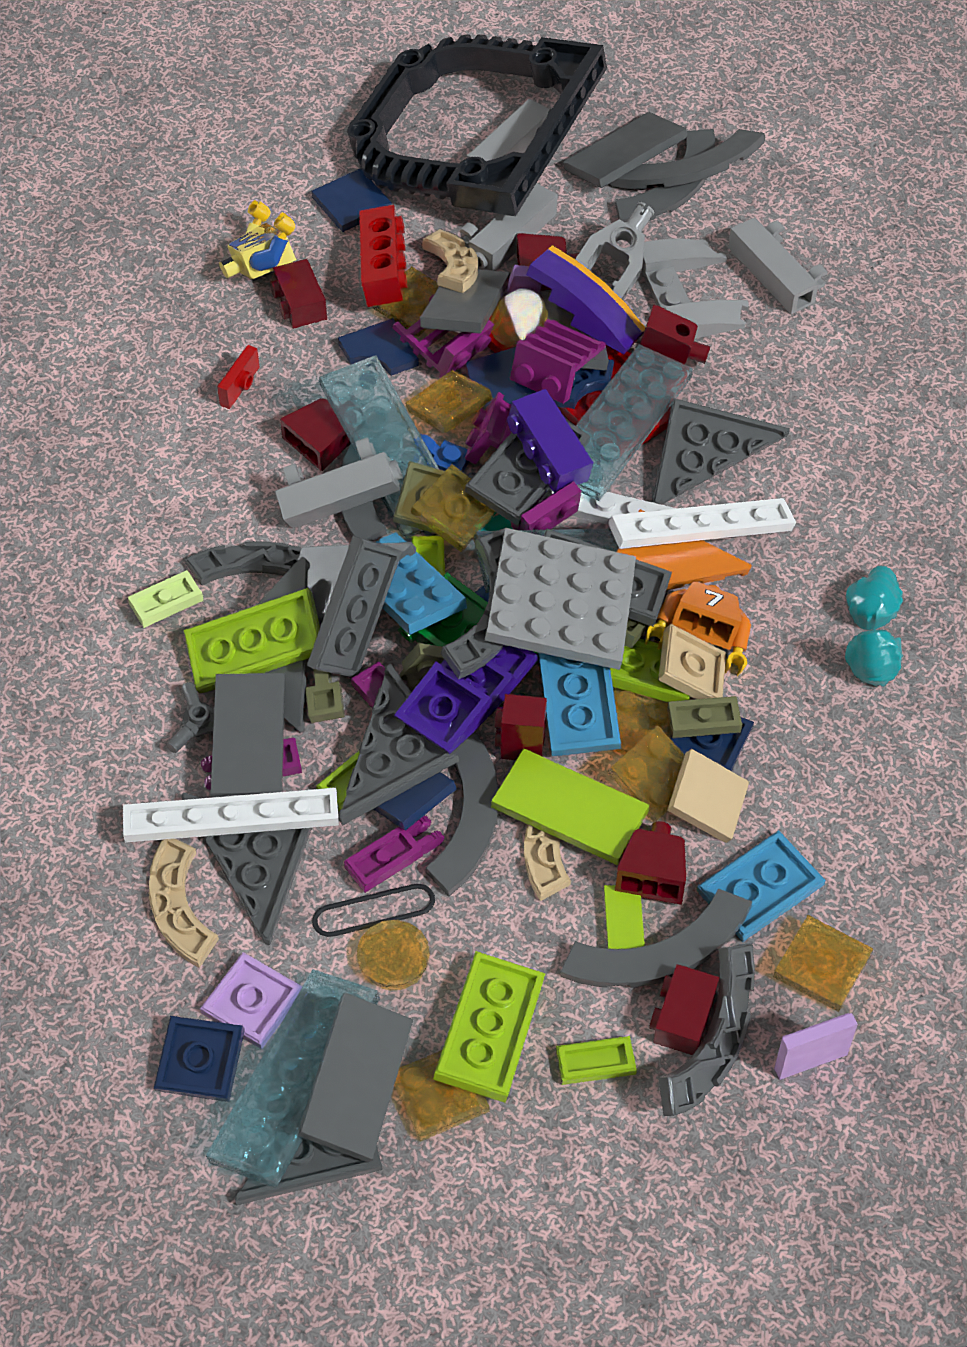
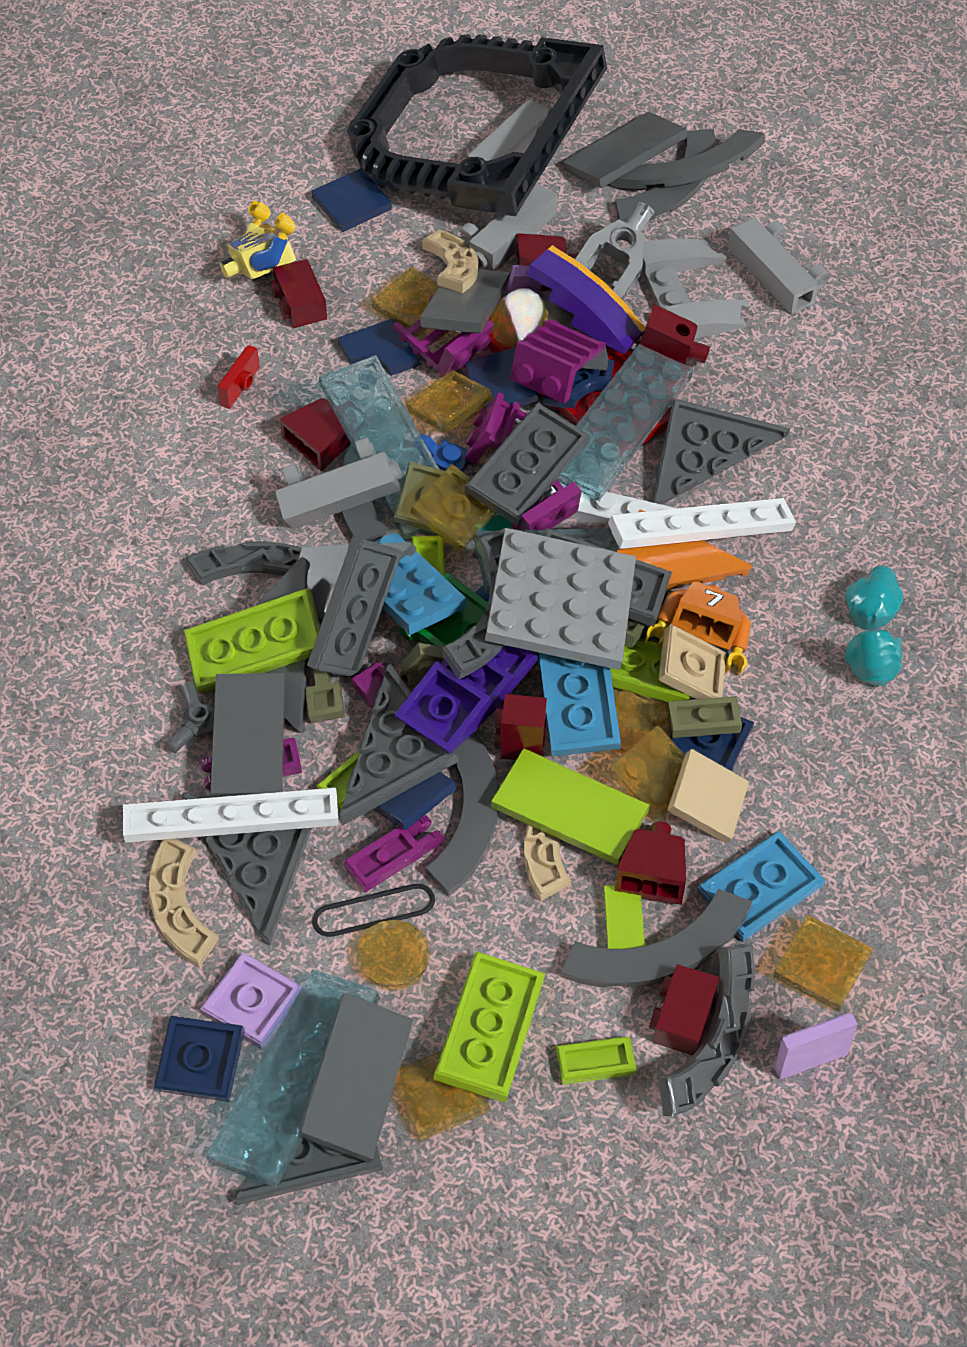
yellowish green plate [128,570,203,628] -> none
red brick [359,205,408,307] -> none
dark purple brick [507,389,594,494] -> none

